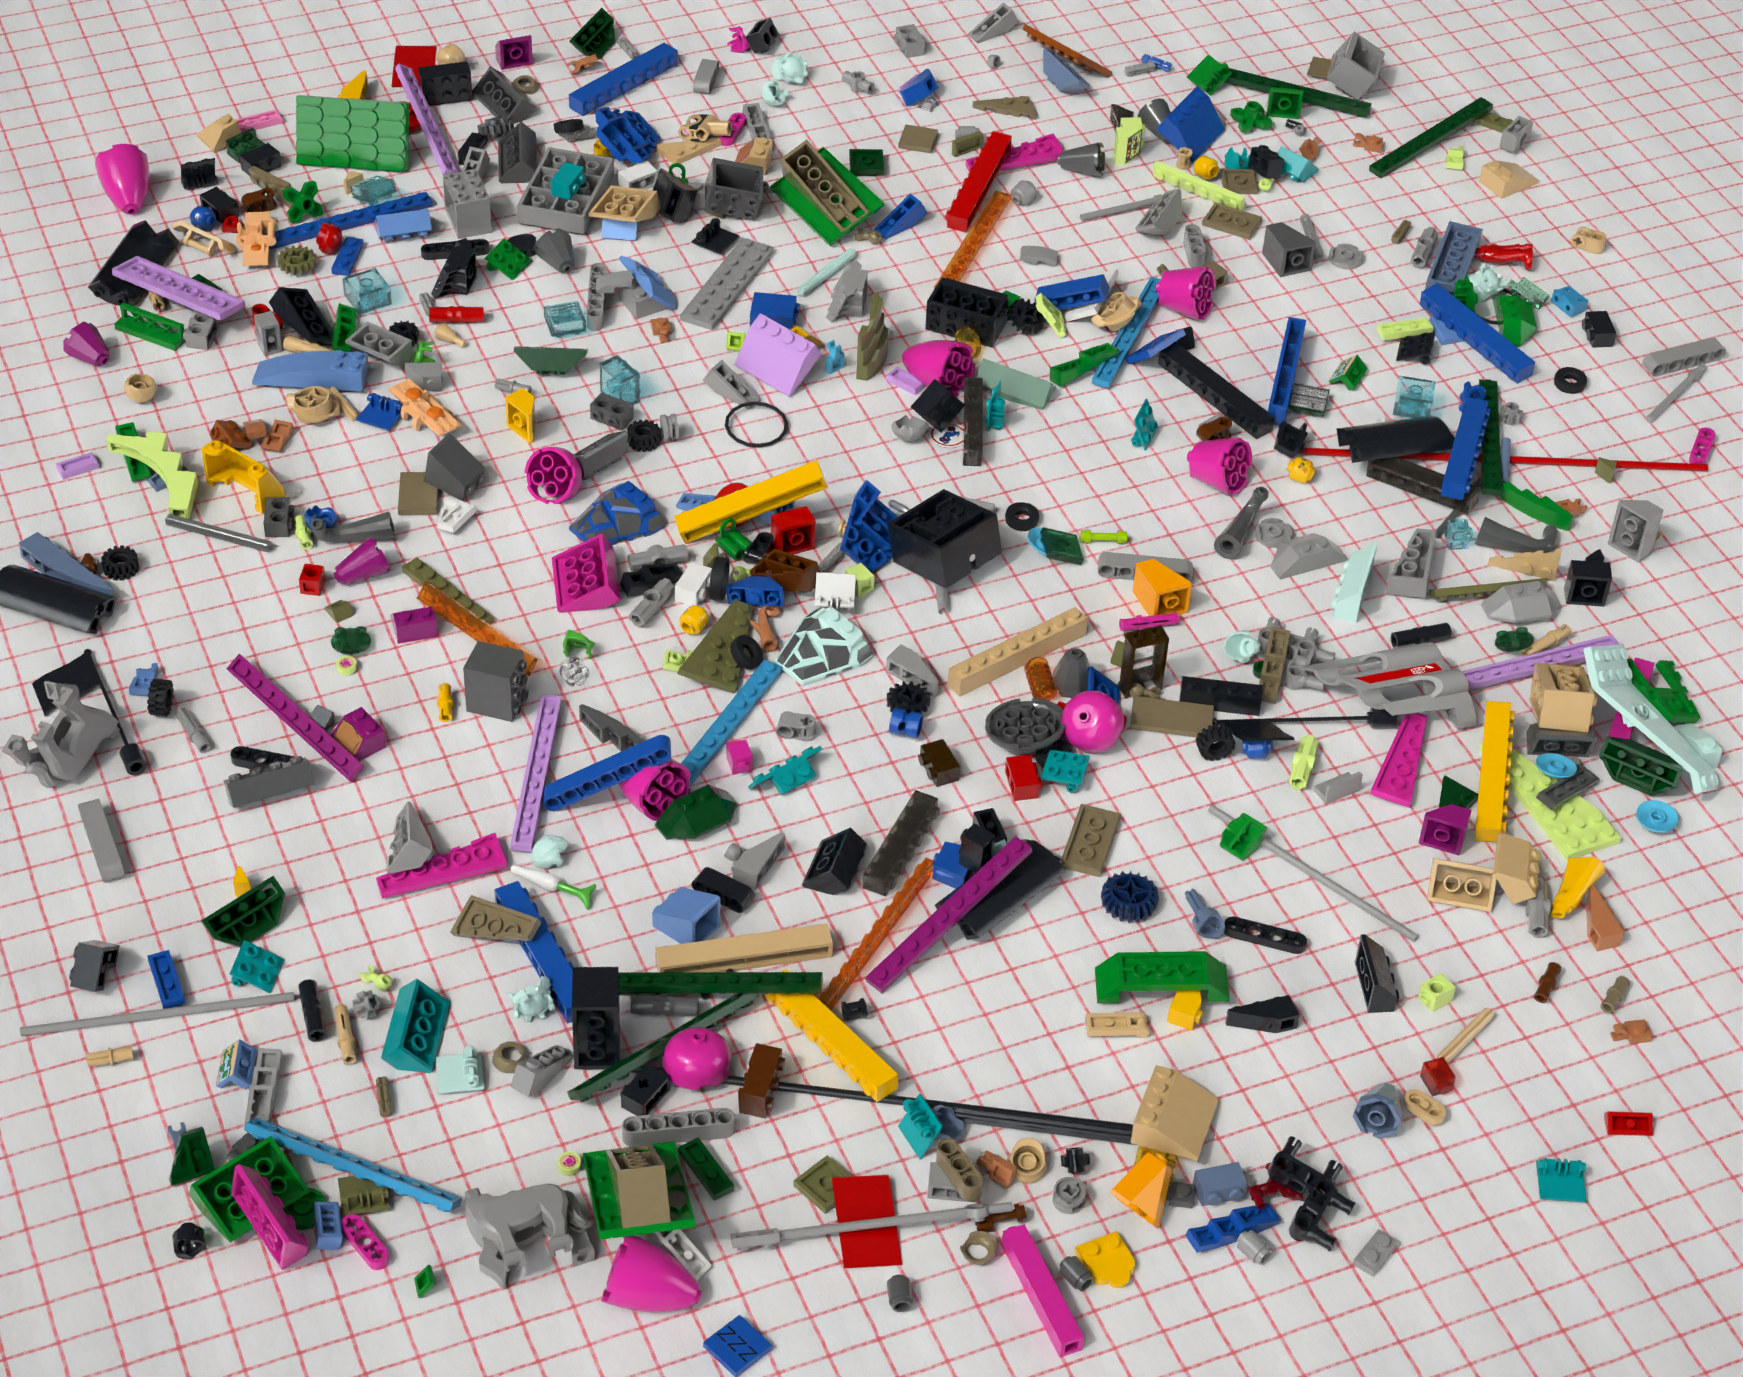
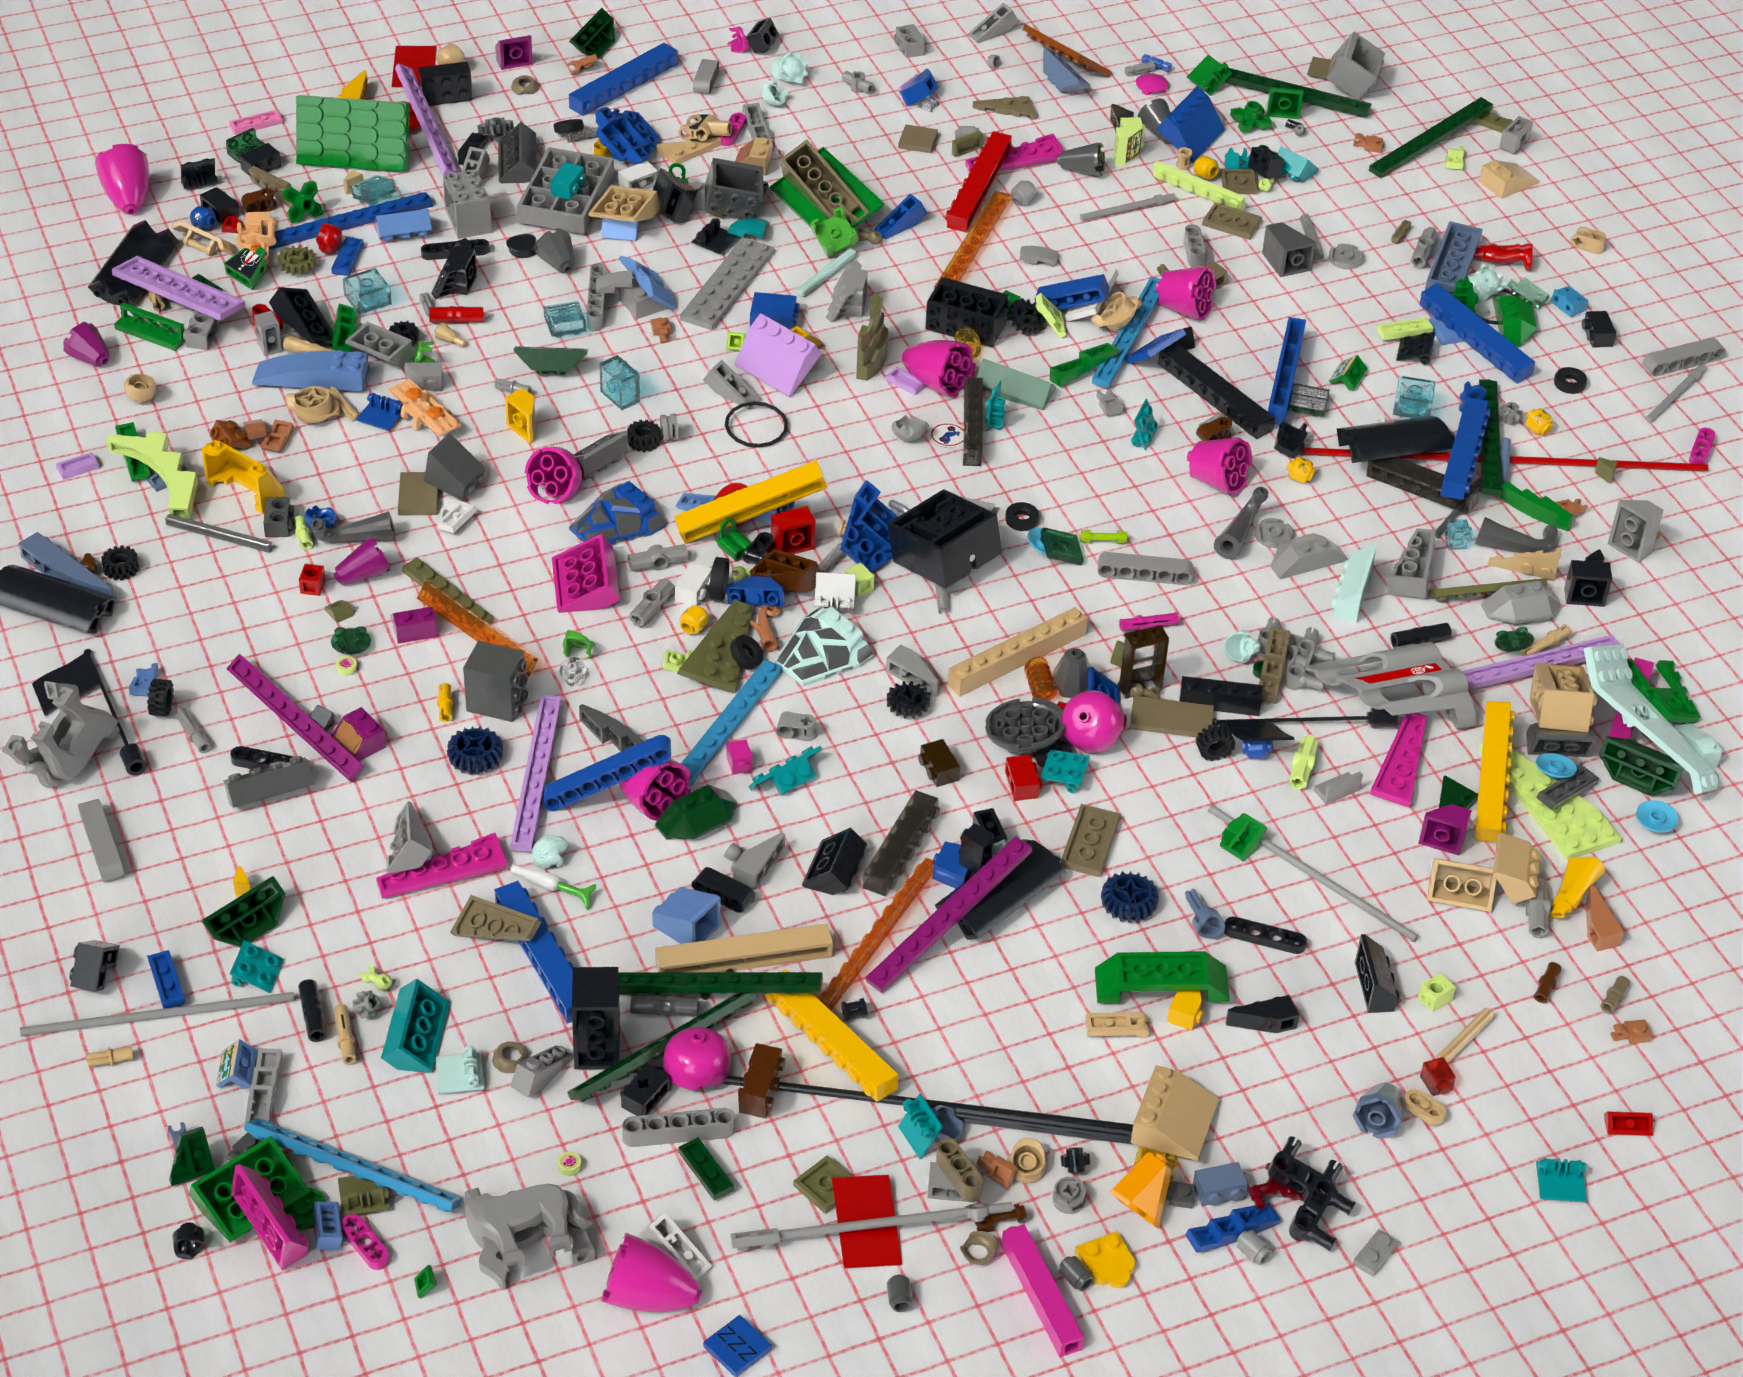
tan slope [196,113,243,153] -> none
dark tan axle [376,1076,392,1117] -> none
dark grey slope [472,66,536,124] -> none
green hinge [484,238,532,280] -> none
light aqua hair [508,976,555,1022] -> none
piece [583,1141,695,1240] -> none
dark grey brick [590,392,634,431] -> none
light grey axle [617,36,638,59] -> none
black slope [619,563,683,597] -> none
olive slope [703,543,719,568] -> none
medium azure plate [825,340,845,374] -> none
dark green plate [849,149,884,175] -> none
blue wheel [889,707,923,739] -> none
black brick [911,379,965,433] -> none
light orange slope [1132,559,1192,616] -> none
light grey wedge [1135,188,1182,236] -> none
nougat plate [1299,136,1321,161] -> none
none -> torso [224,247,267,290]
none -> dark blue gear [447,726,503,775]
none -> teal brick [727,218,768,239]
none -> bright green panel [811,206,859,258]
none -> light grey plate [1096,388,1124,416]
none -> dark pink dish [1136,73,1168,95]
none -> yellow head [1525,408,1553,435]

